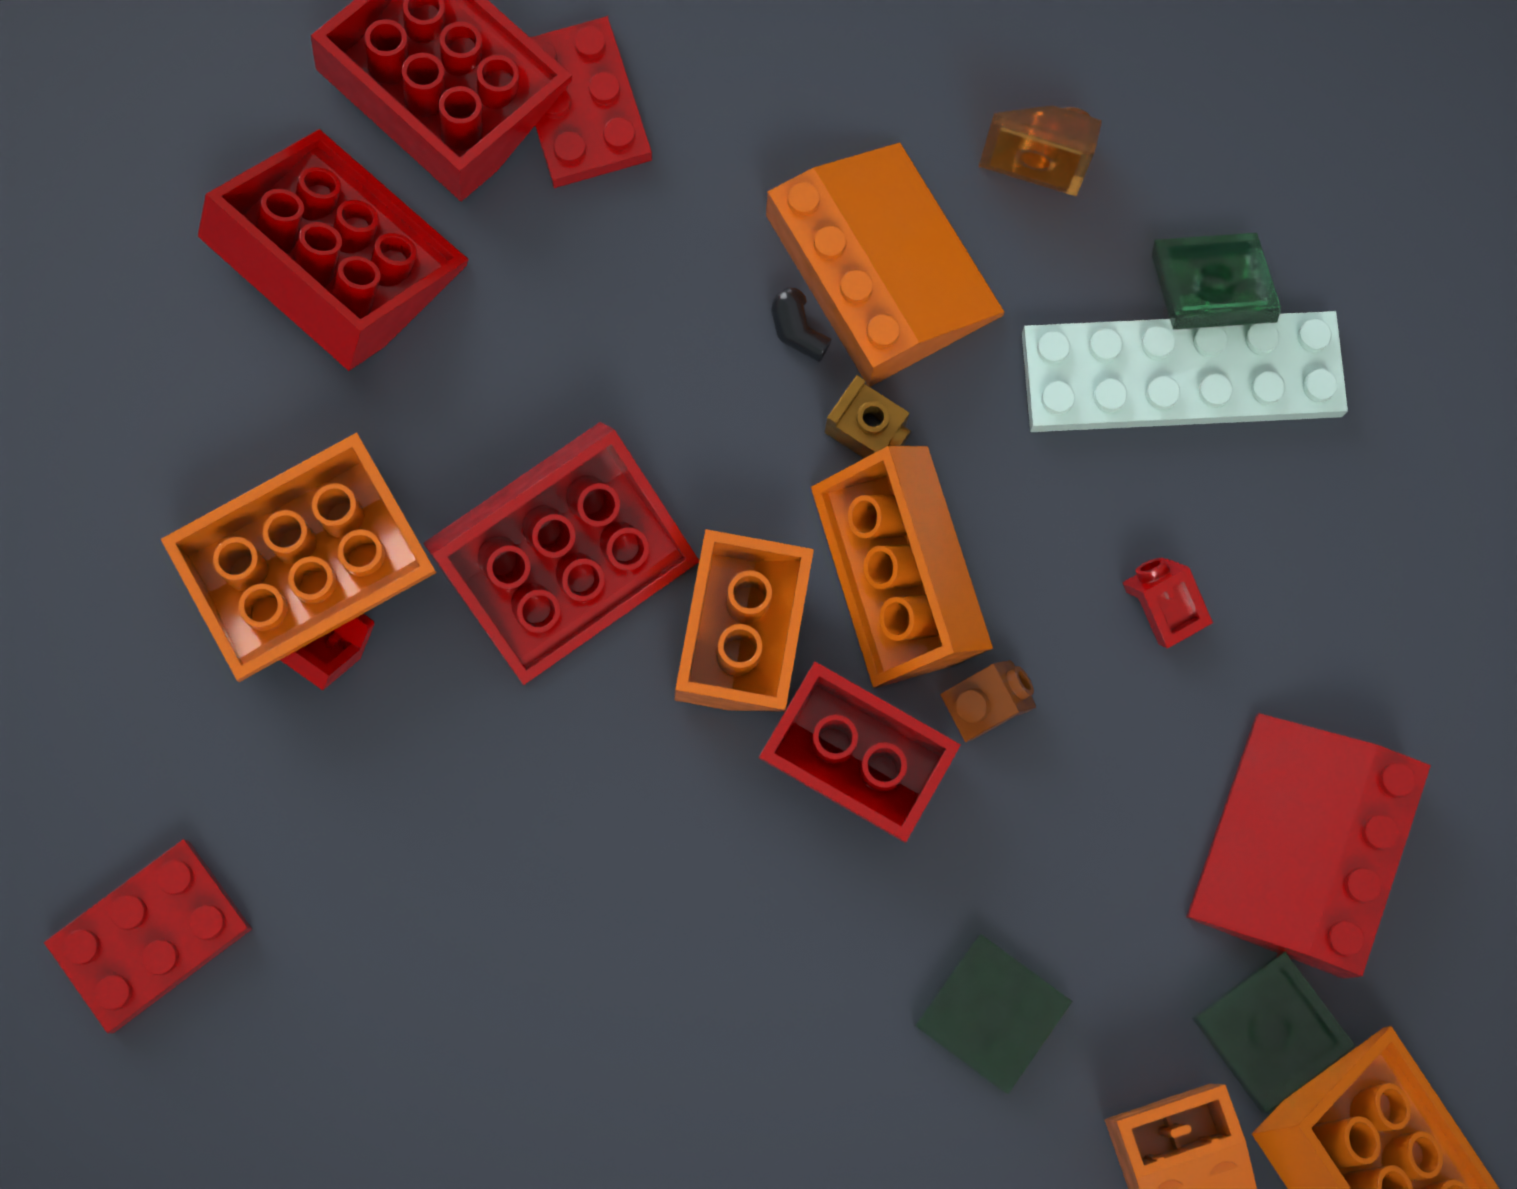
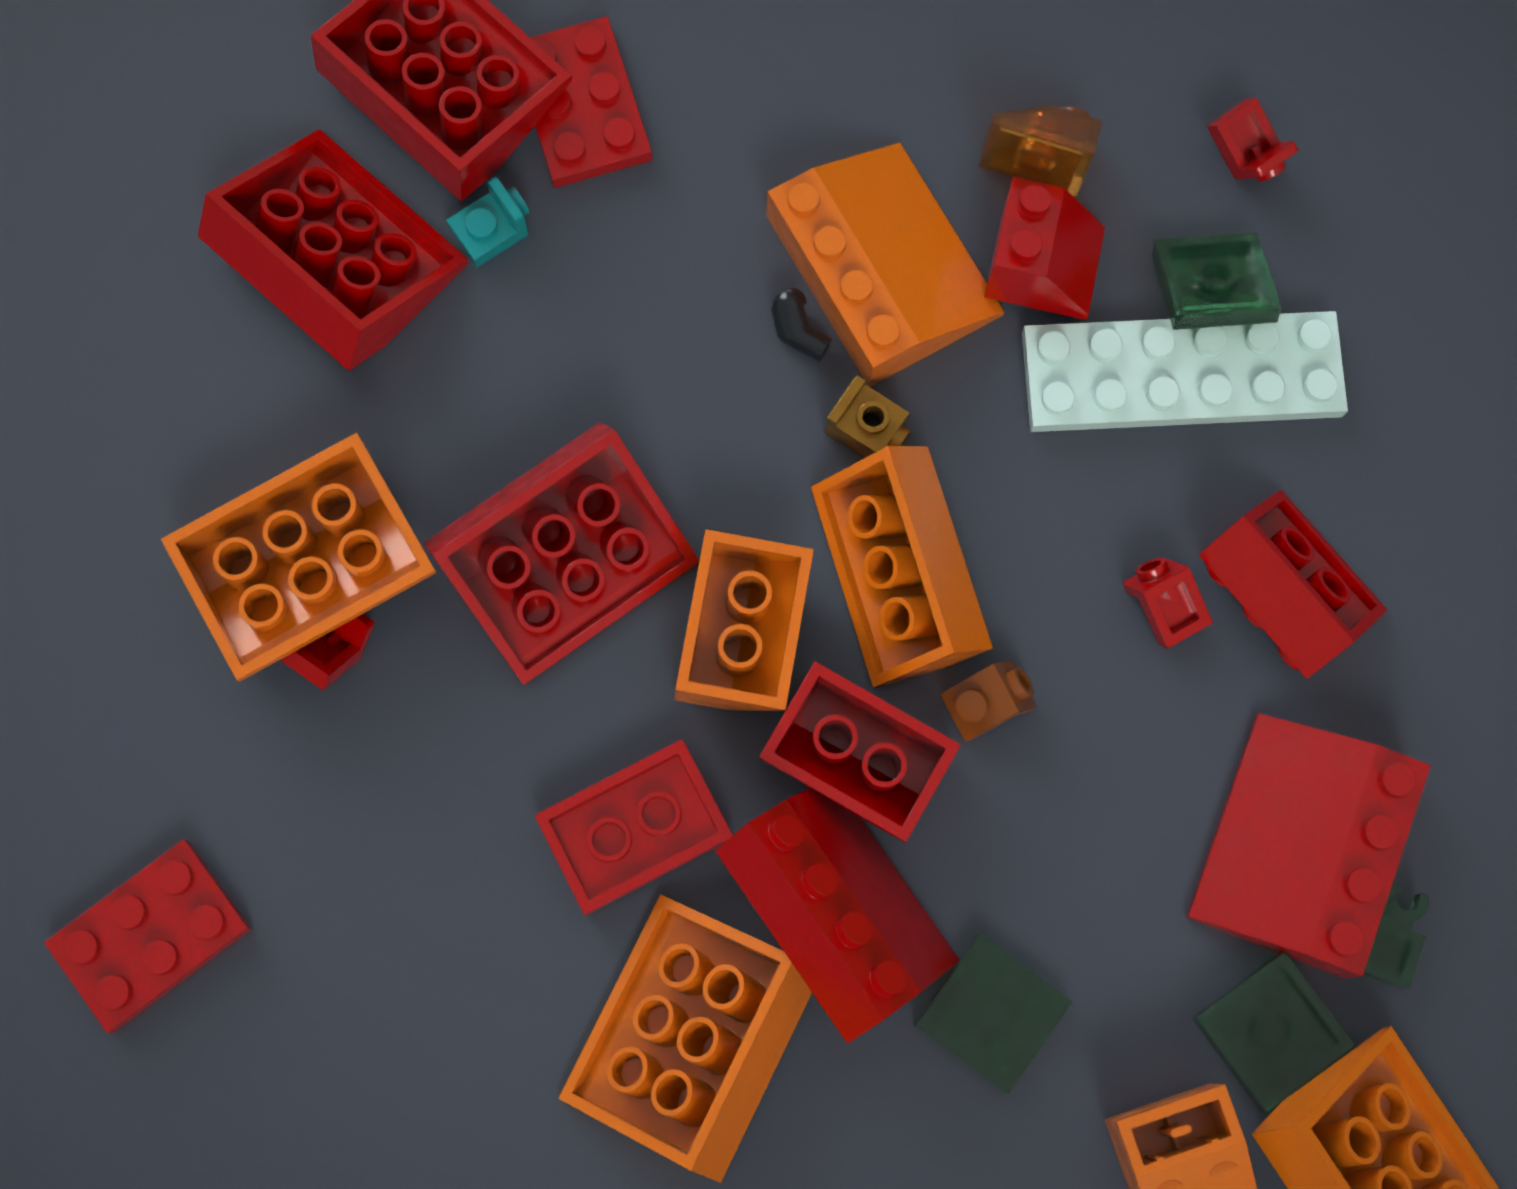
none -> teal bracket [446,176,530,268]
none -> red plate [534,739,733,916]
none -> orange slope [558,894,812,1183]
none -> red slope [715,788,960,1044]
none -> red slope [984,176,1105,320]
none -> red slope [1199,489,1388,679]
none -> red bracket [1207,97,1299,182]
none -> clear green plate [1363,883,1429,990]

